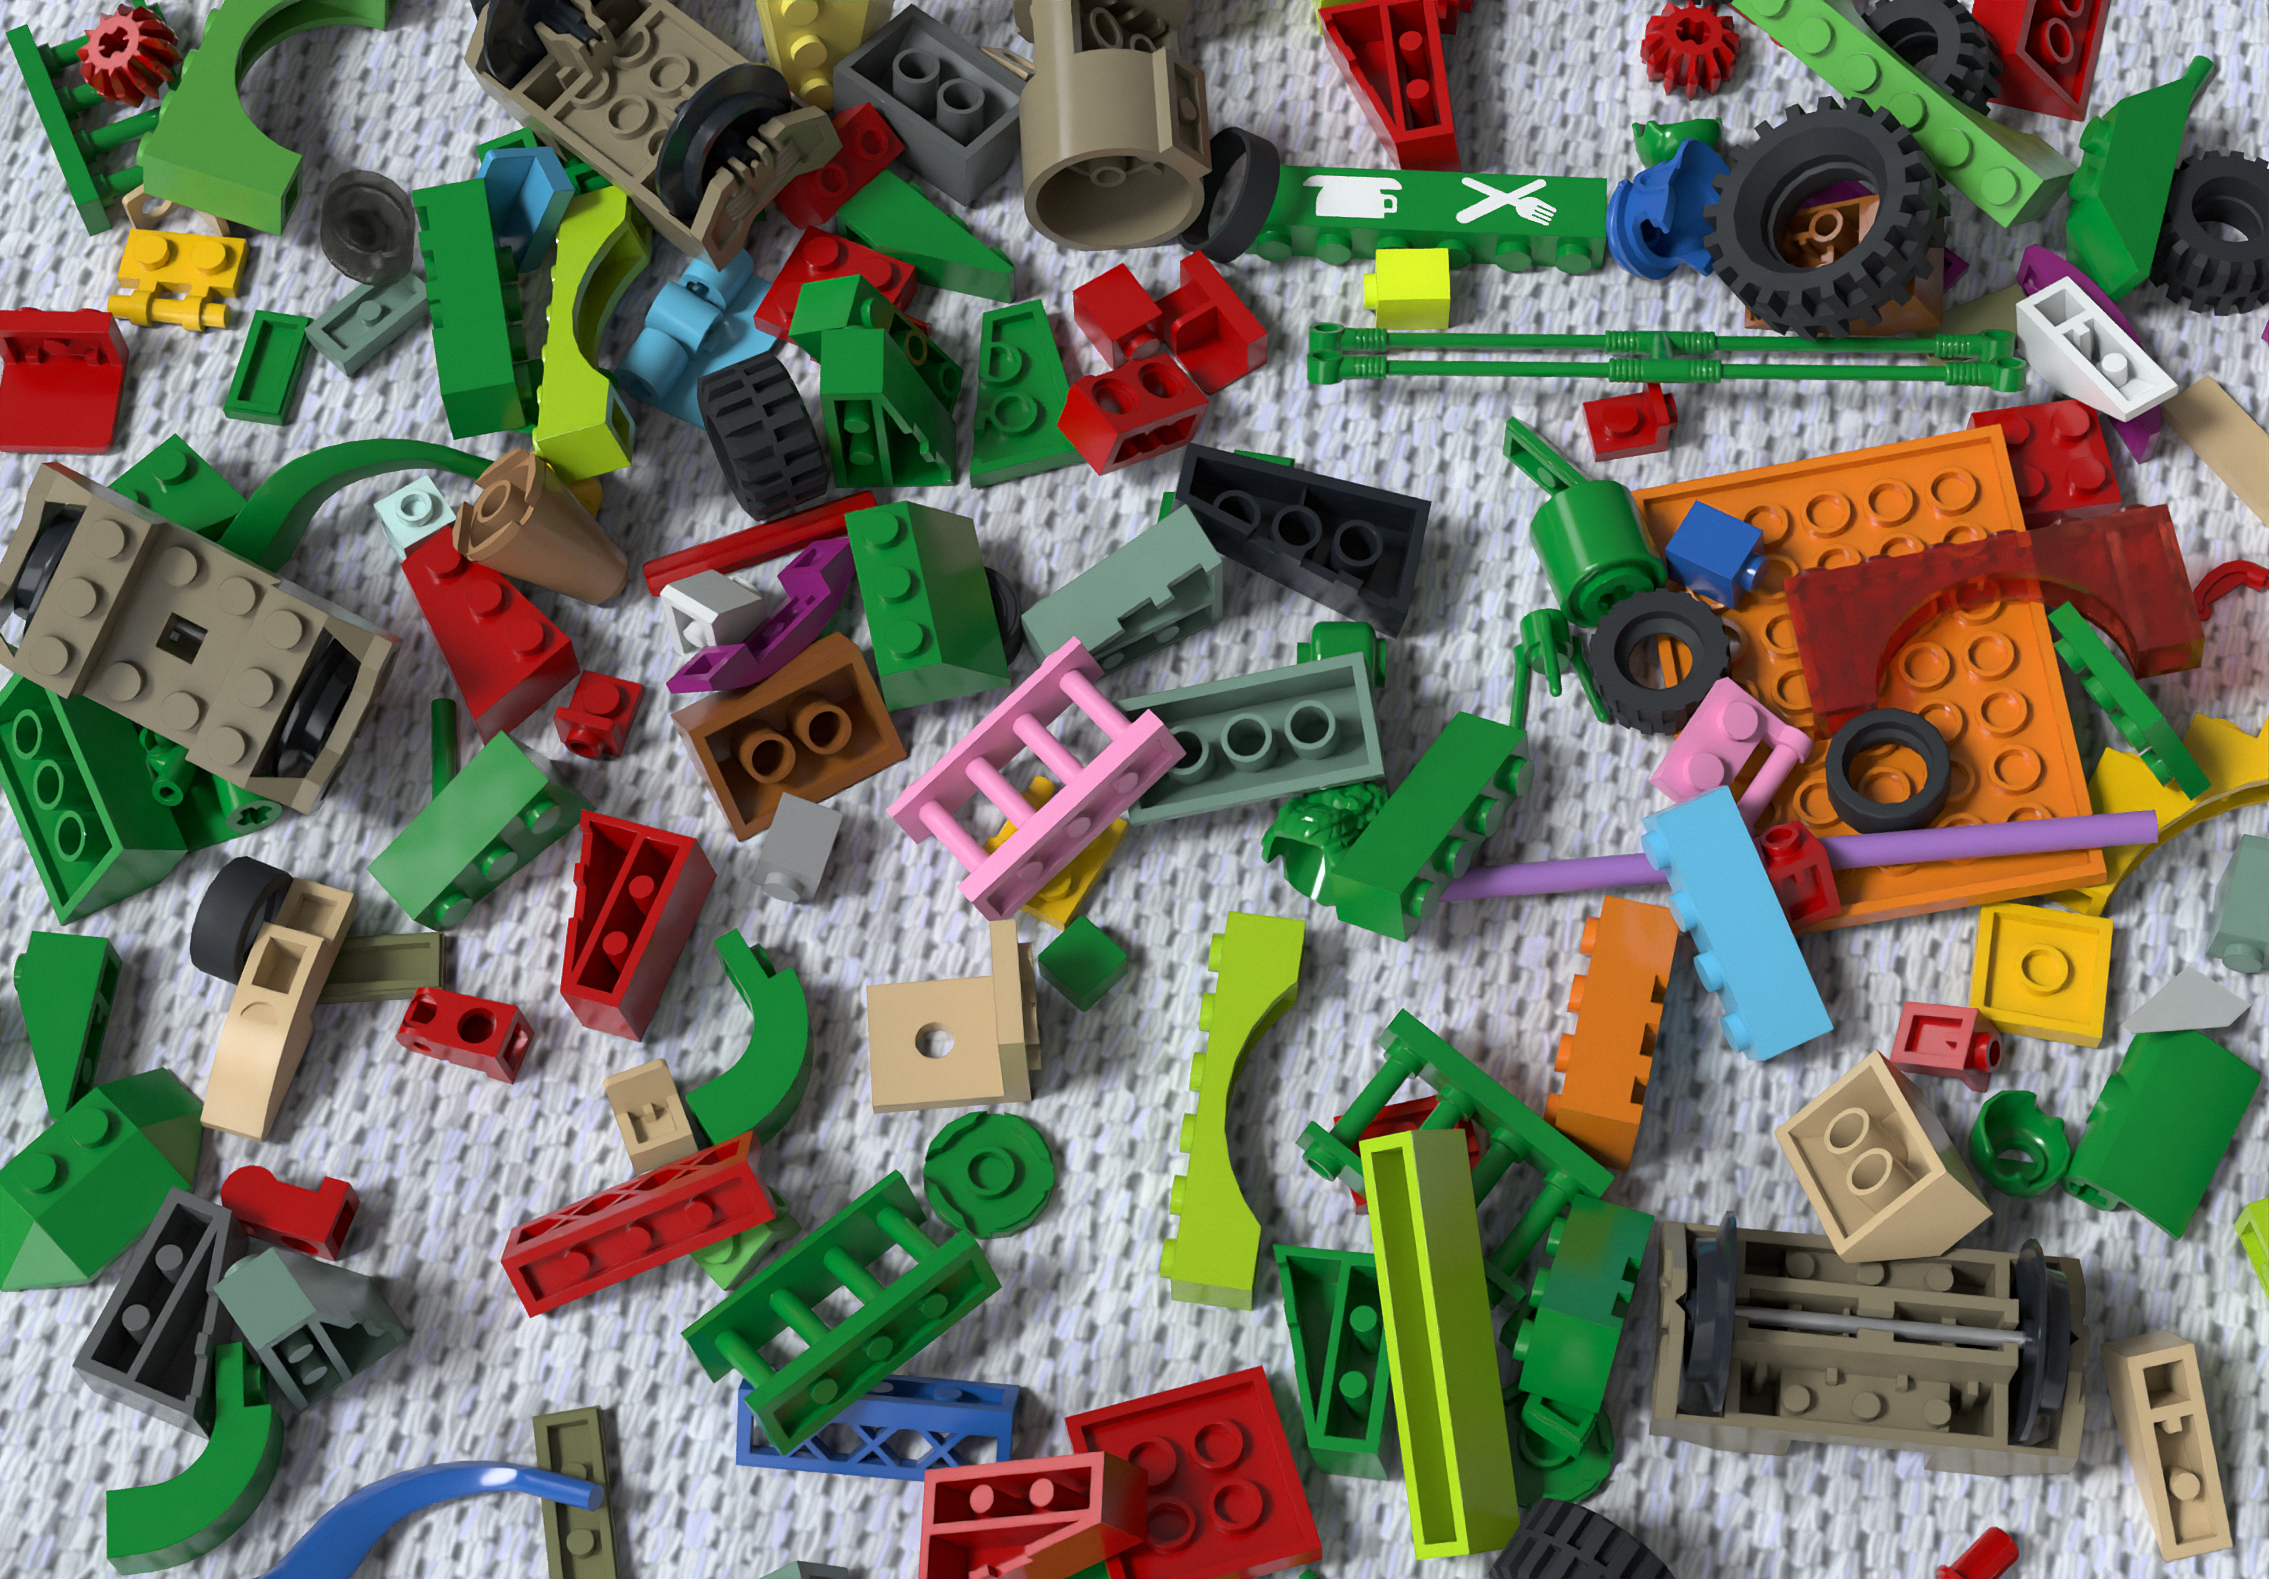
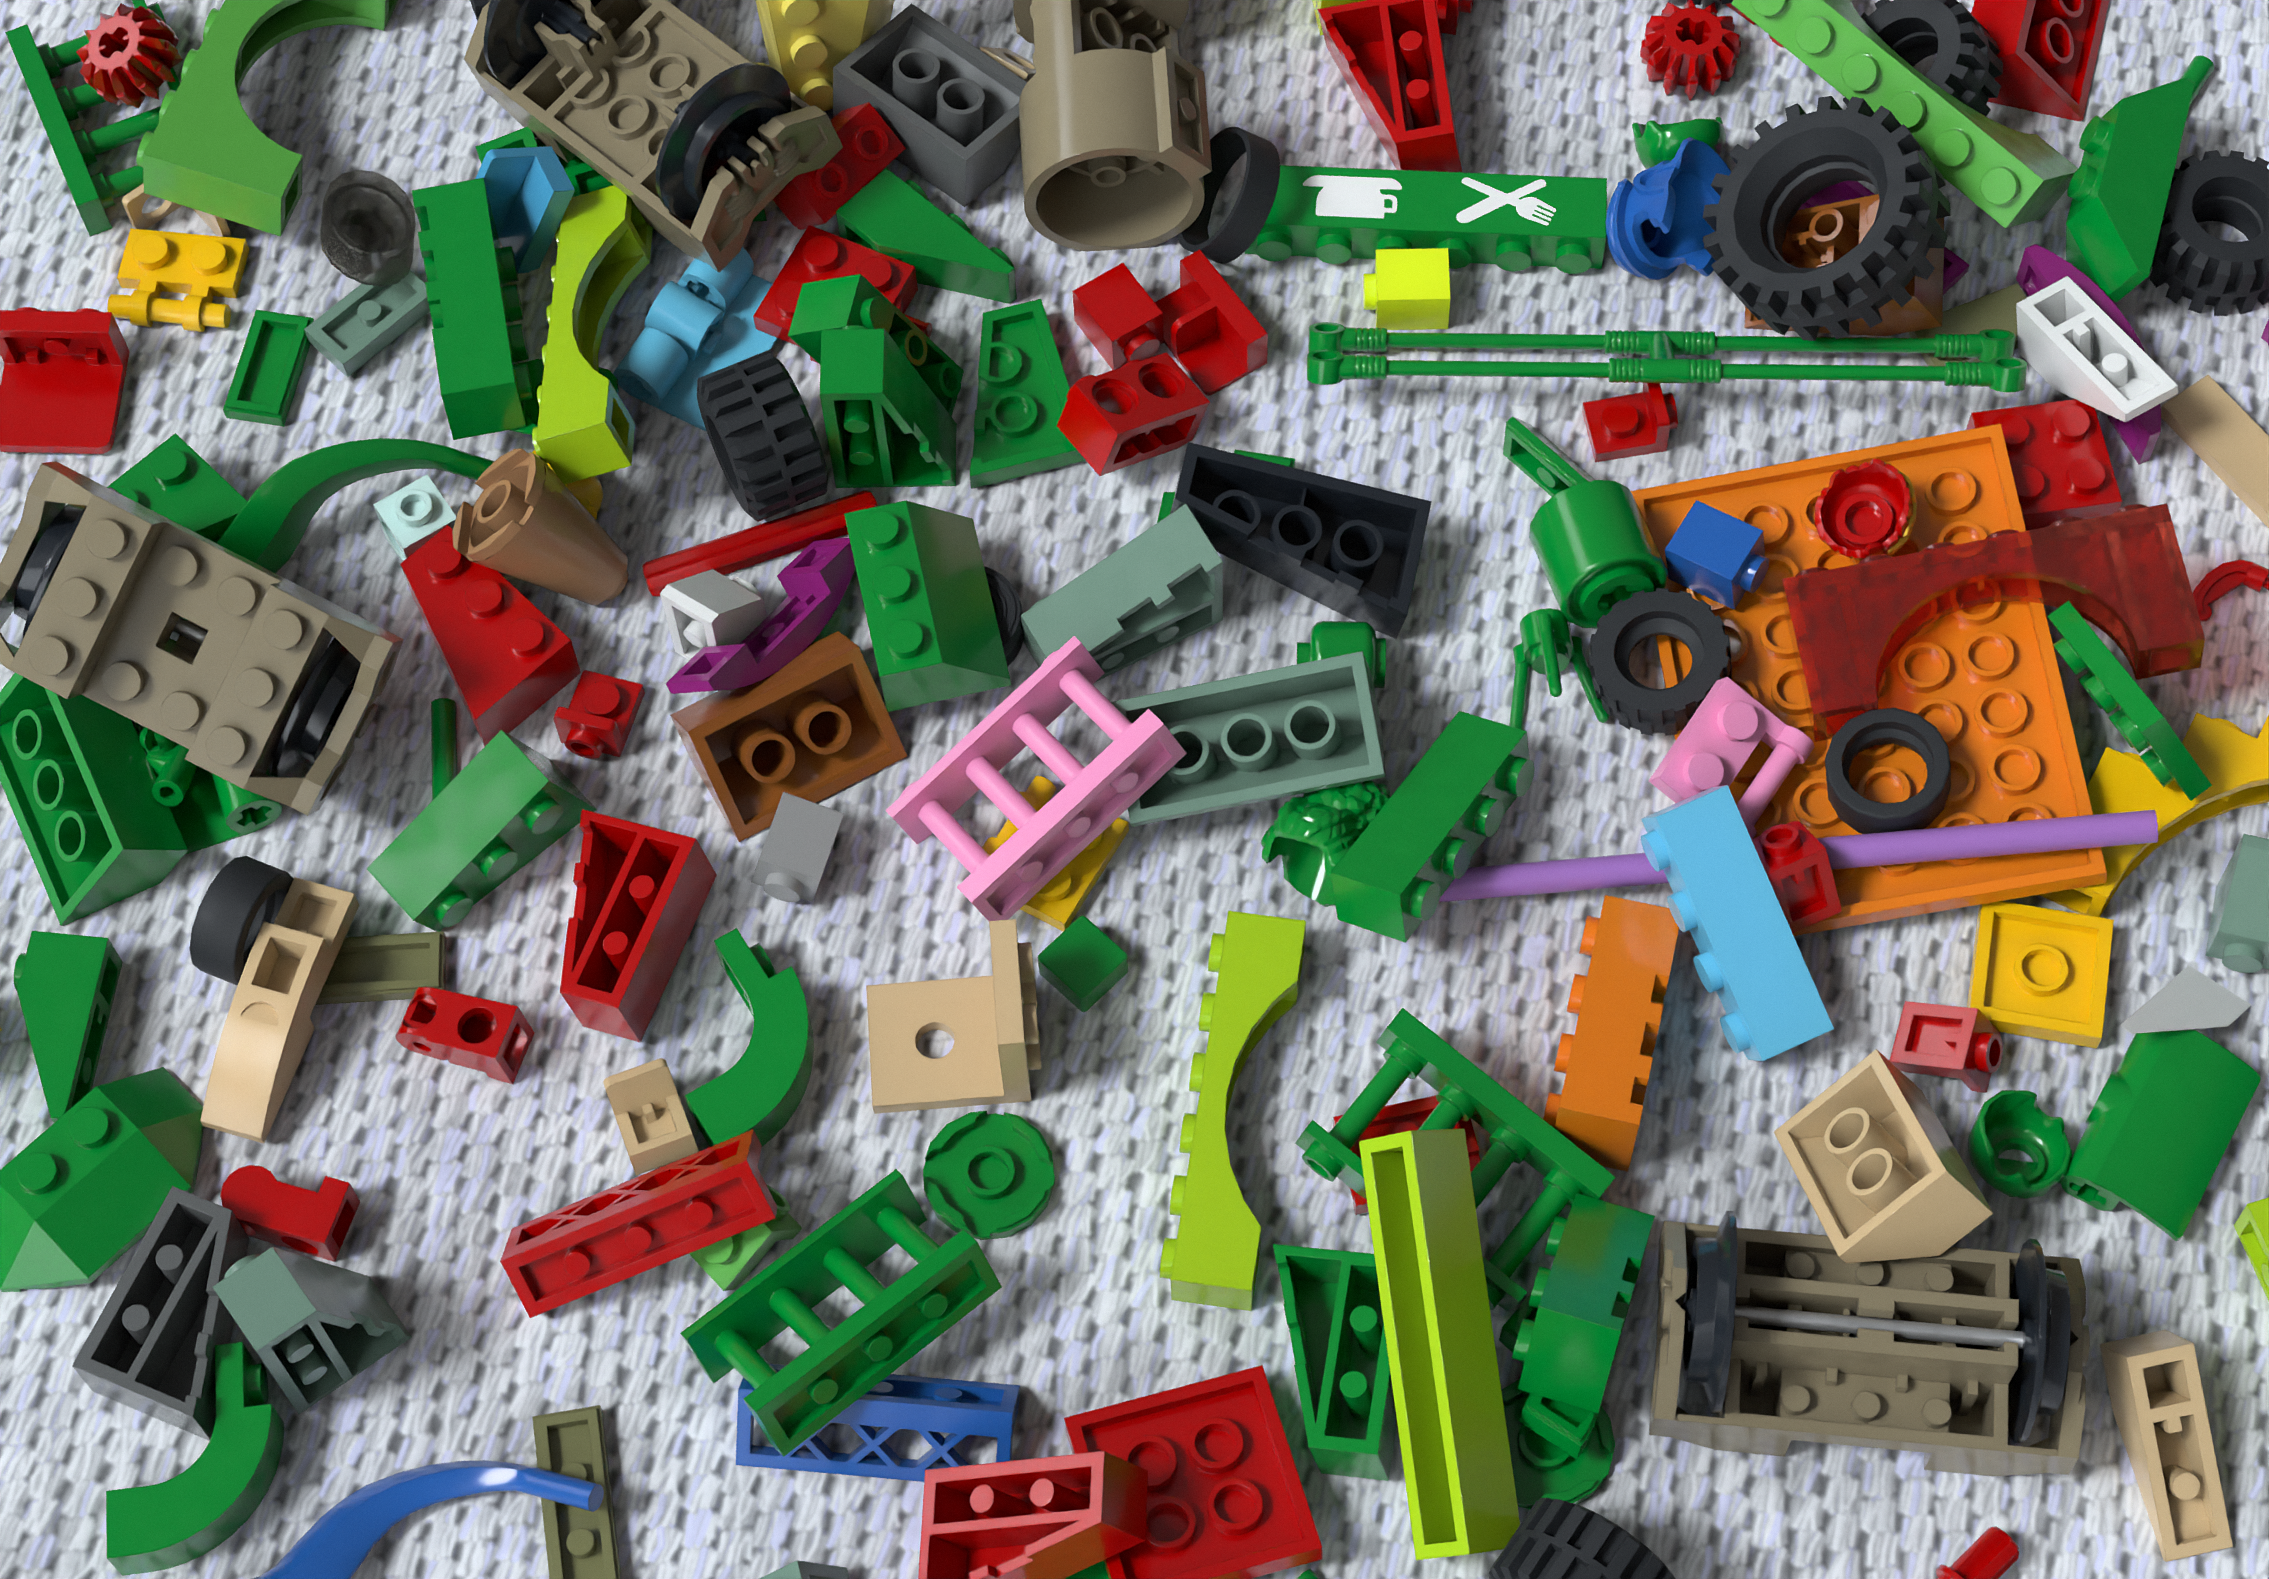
none -> red hair [1814,459,1917,562]

